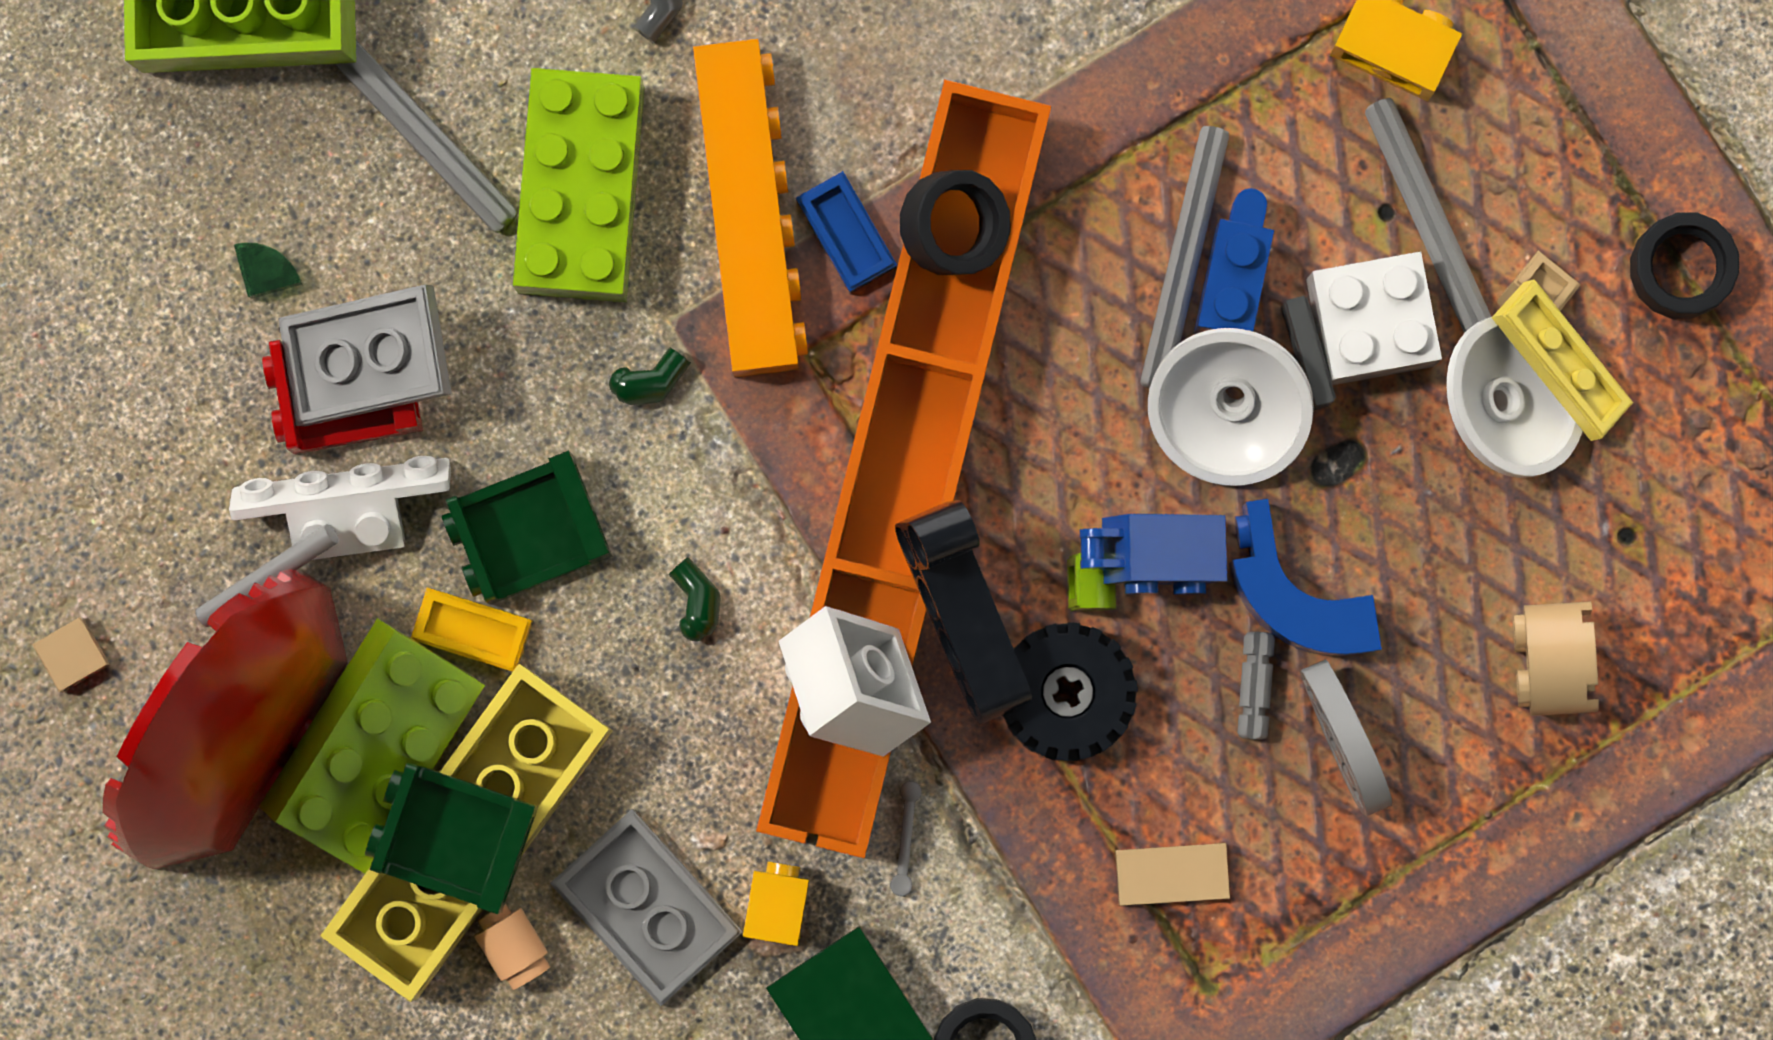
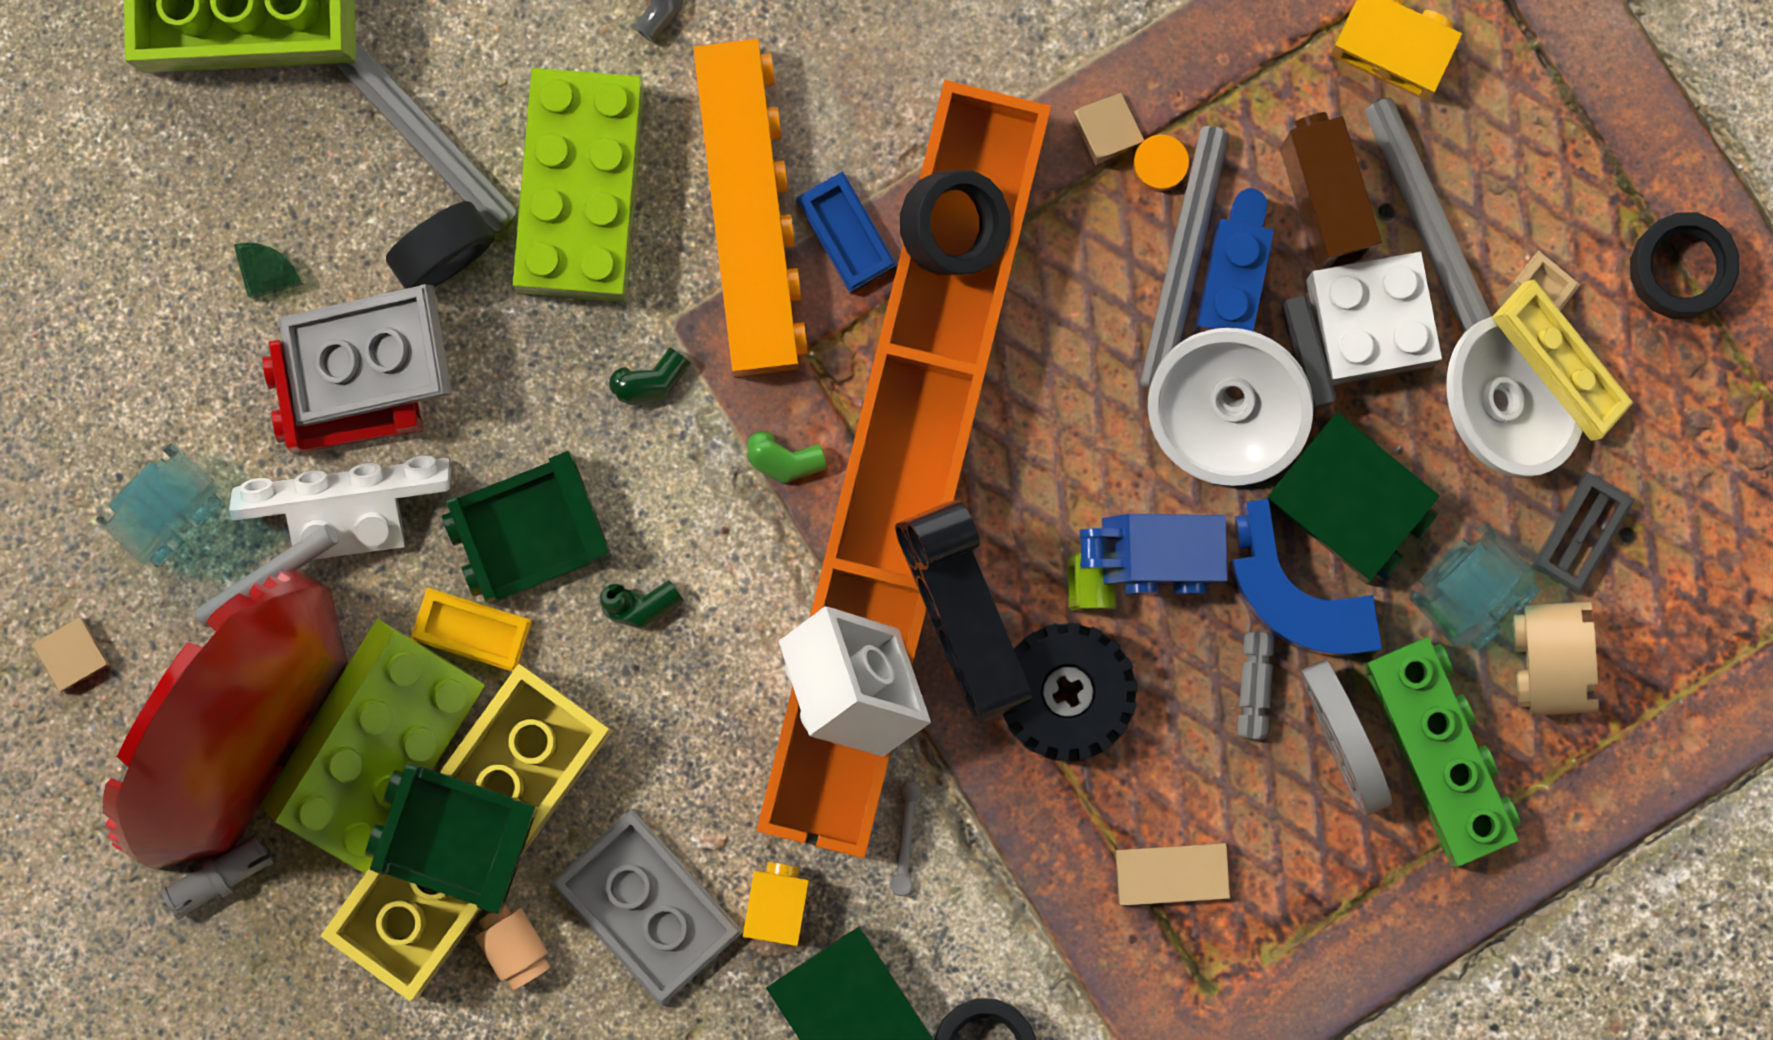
dark green arm [668,557,721,642] -> none
none -> clear light blue brick [95,442,224,568]
none -> light grey pin [160,833,275,920]
none -> black tyre [386,201,494,289]
none -> dark green arm [599,579,685,629]
none -> bright green arm [747,431,828,483]
none -> tan slope [1072,93,1144,166]
none -> light orange tile [1133,135,1189,192]
none -> dark green panel [1265,412,1440,584]
none -> reddish brown brick [1280,112,1382,270]
none -> bright green brick [1362,636,1521,867]
none -> clear light blue brick [1409,523,1541,650]
none -> dark grey tile [1530,472,1635,595]

